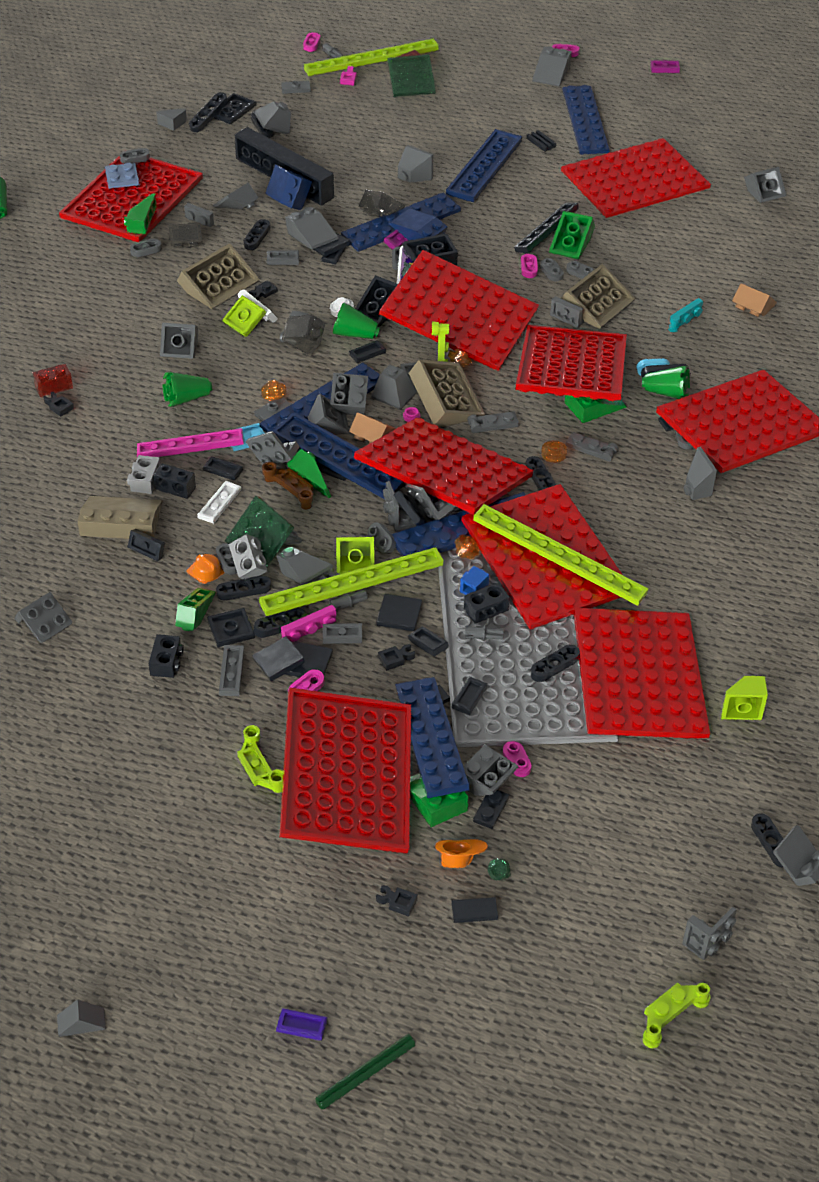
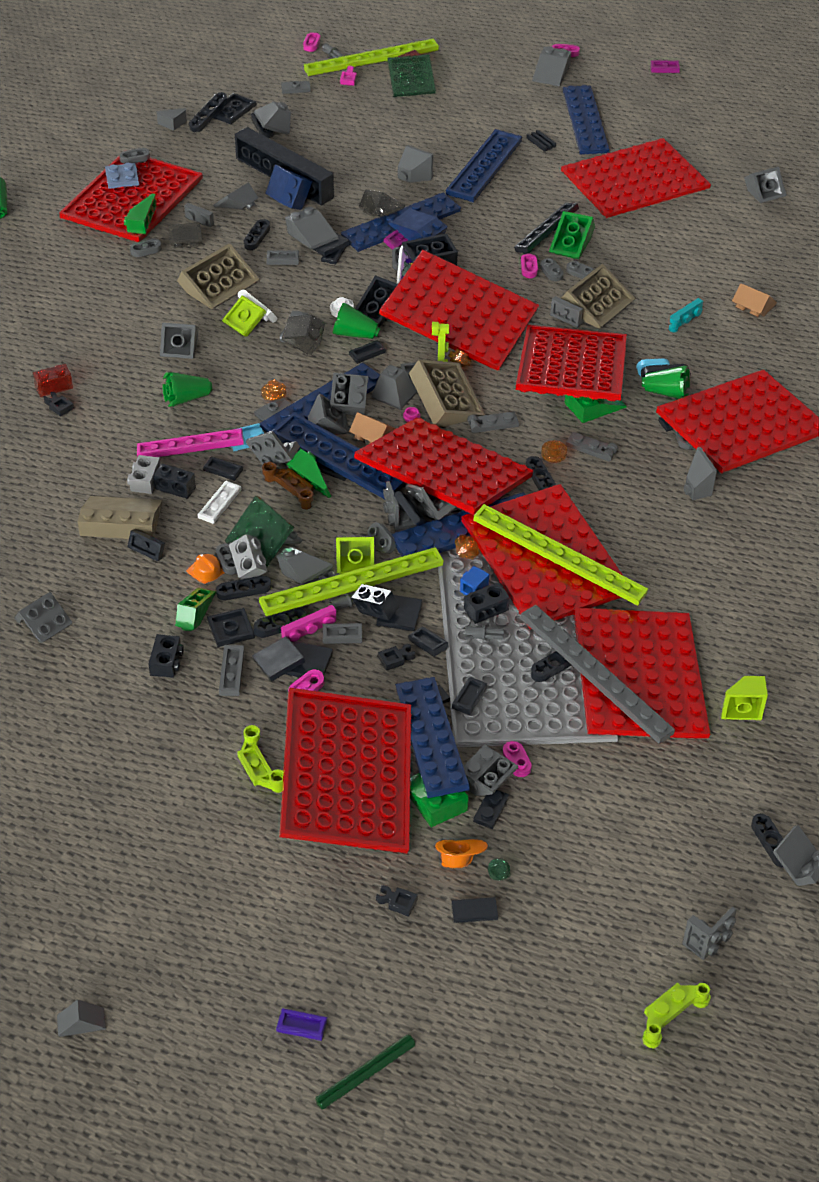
black plate [248,280,278,300] -> none
none -> black brick [351,584,400,620]
none -> dark grey plate [521,605,675,744]

